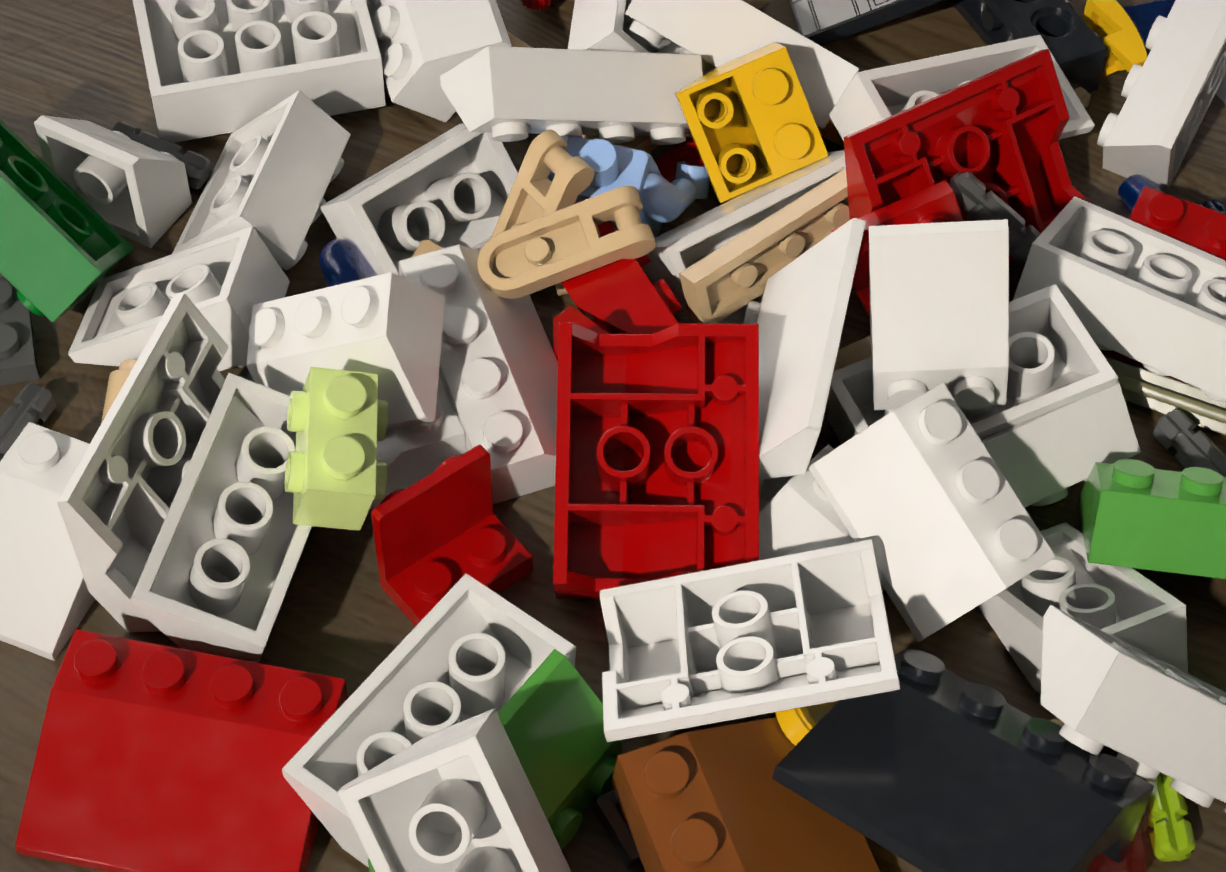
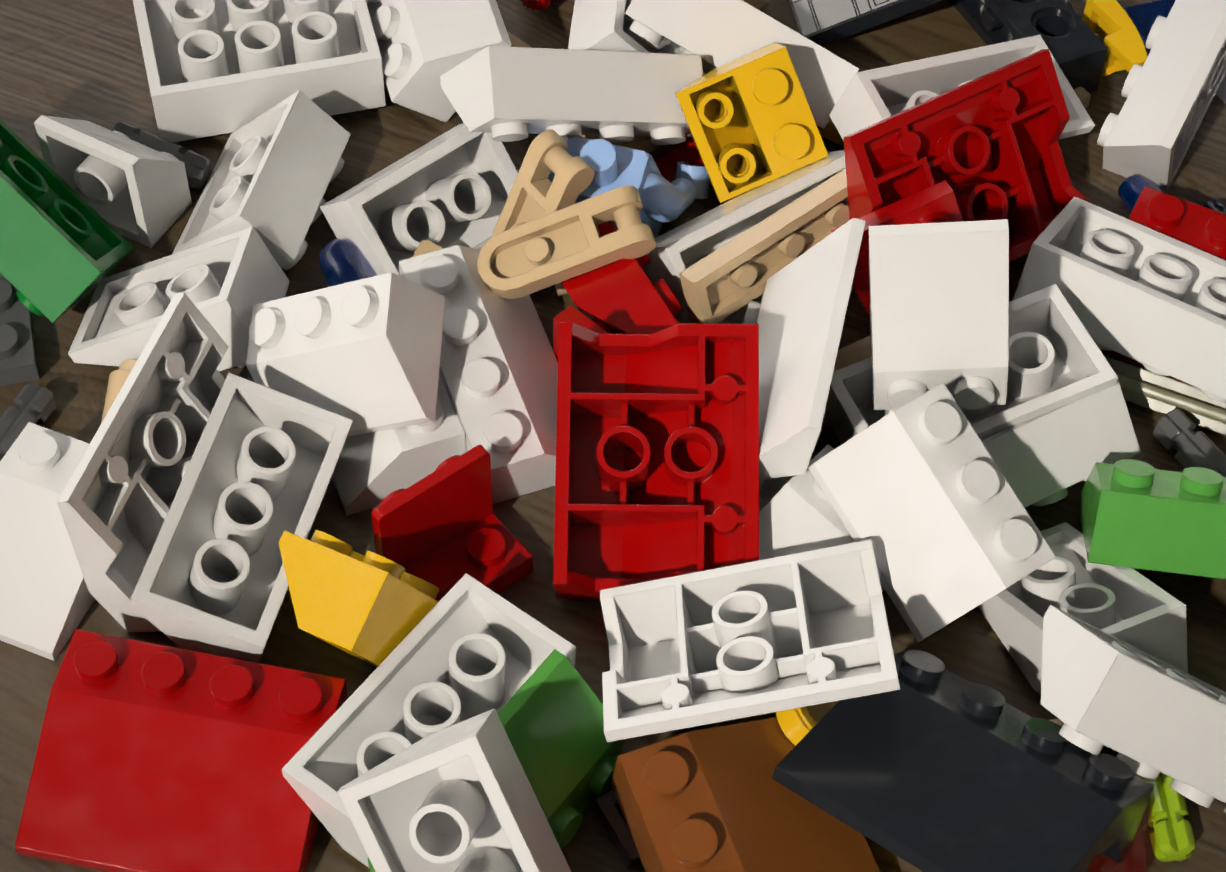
yellowish green brick [285,366,388,531] -> none
dark grey axle [949,172,1041,263] -> none
none -> yellow slope [278,530,440,668]

